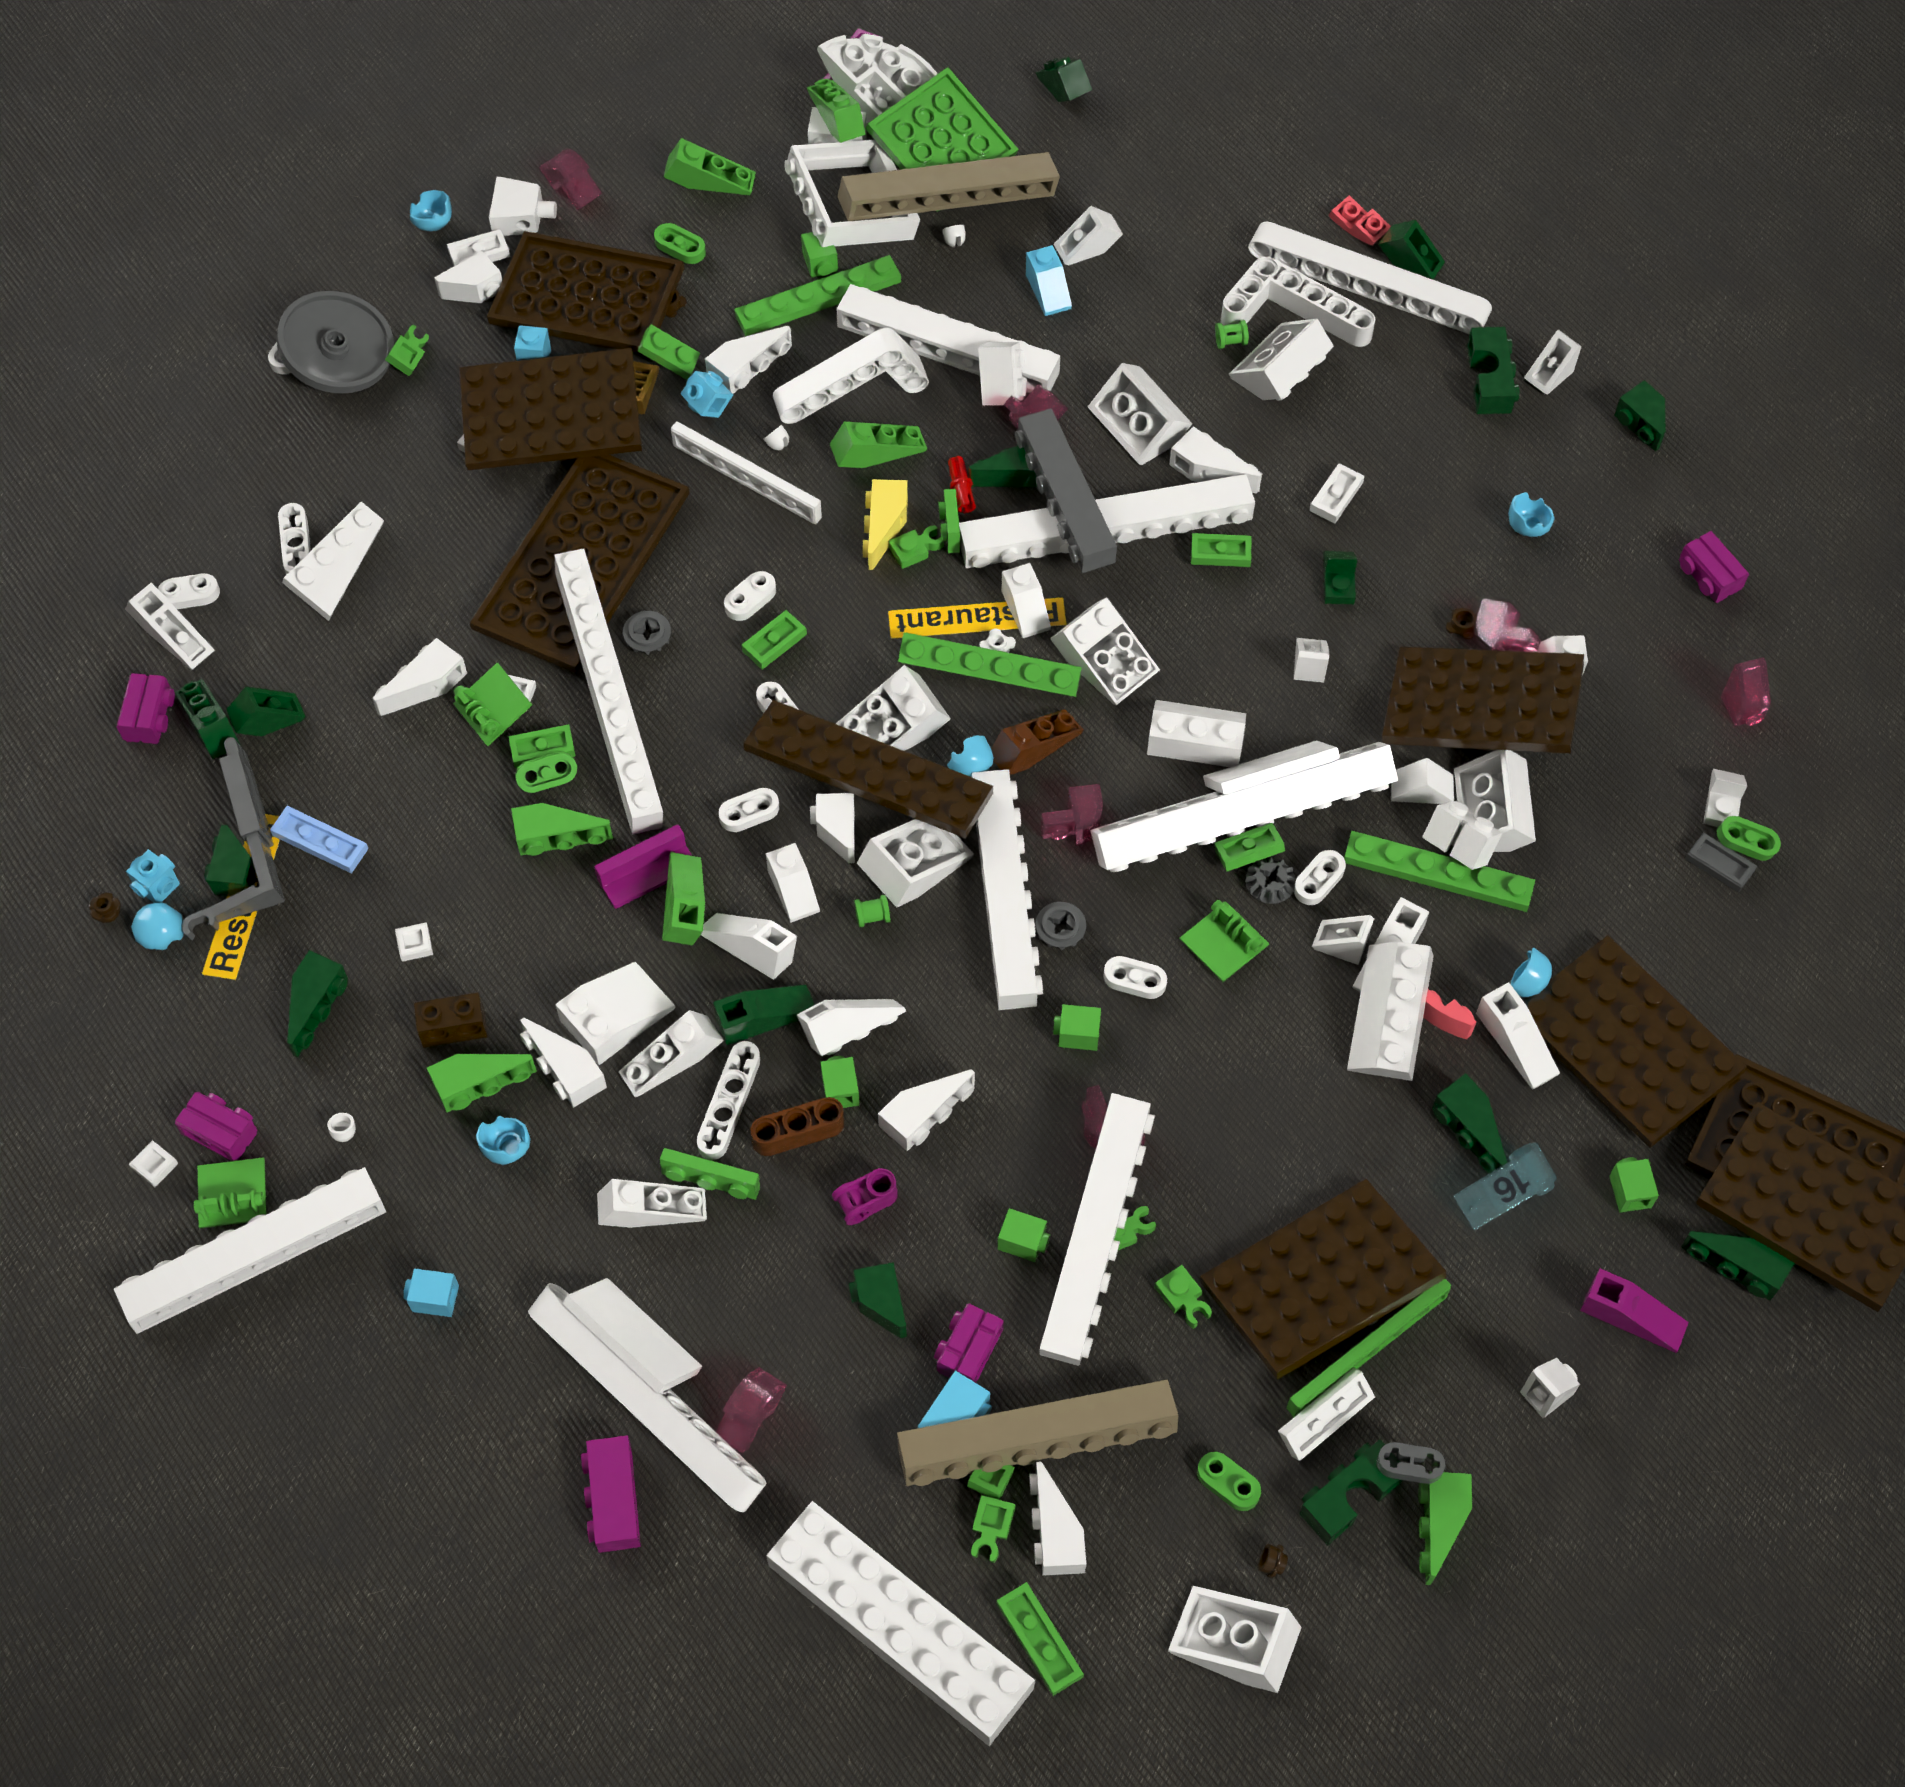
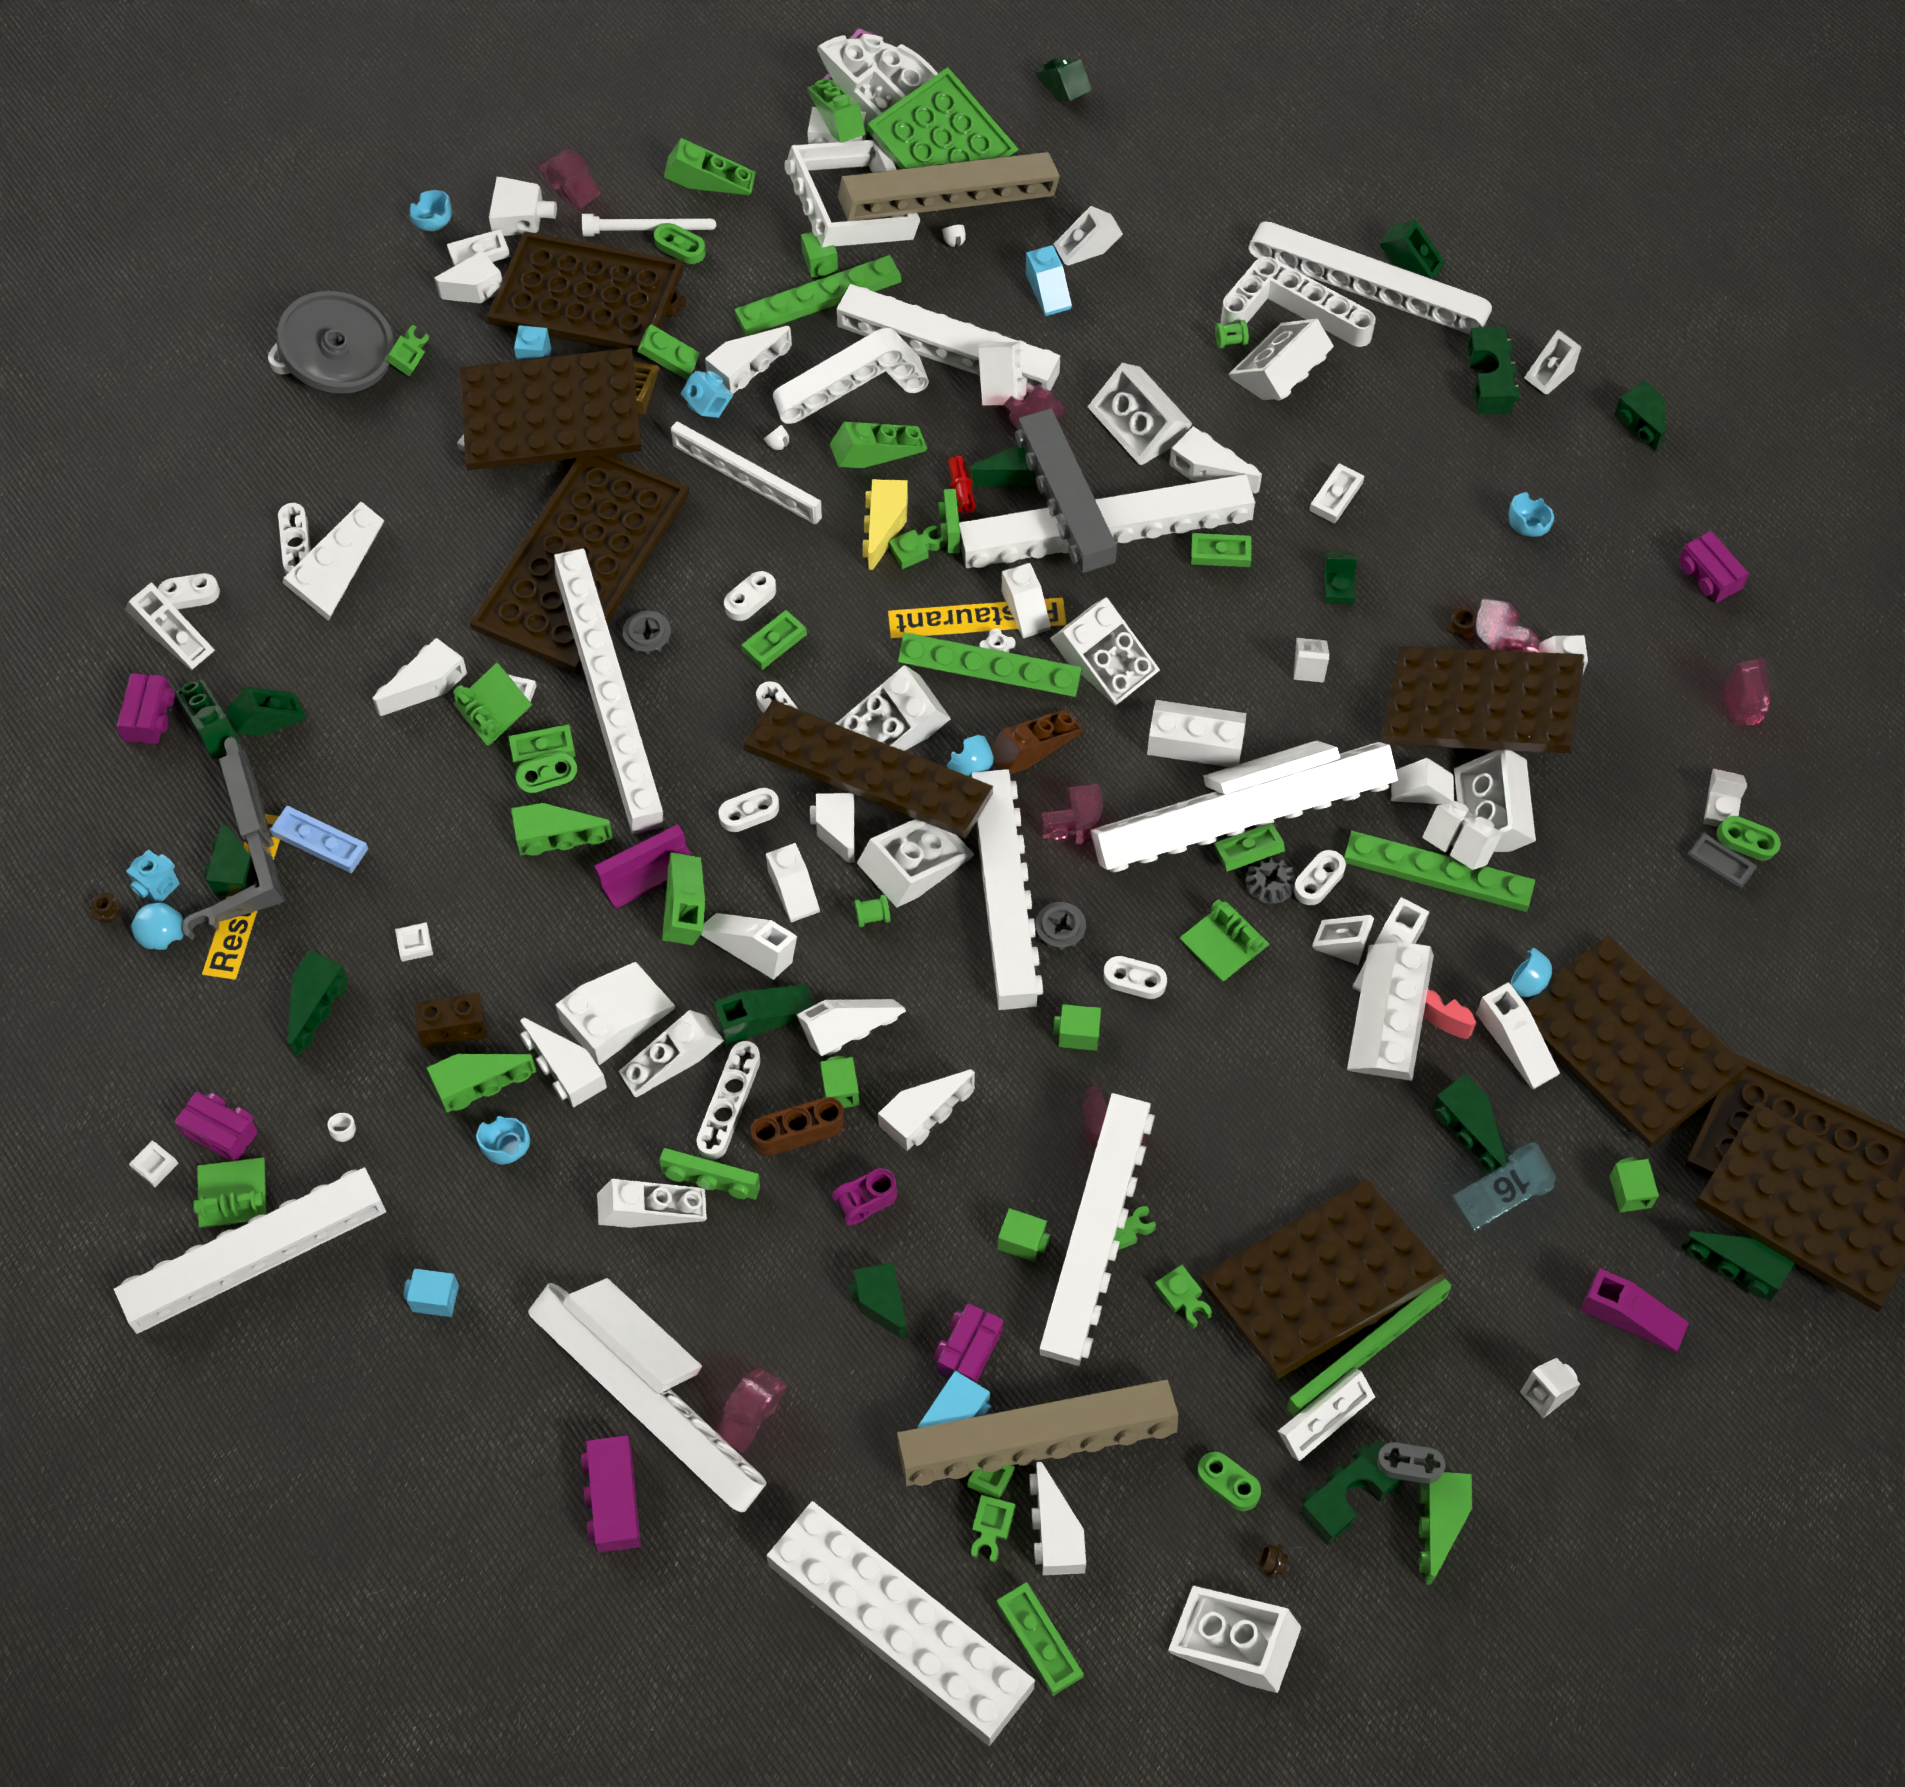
coral slope [1329,195,1391,246] -> none
none -> white piece [582,214,716,236]

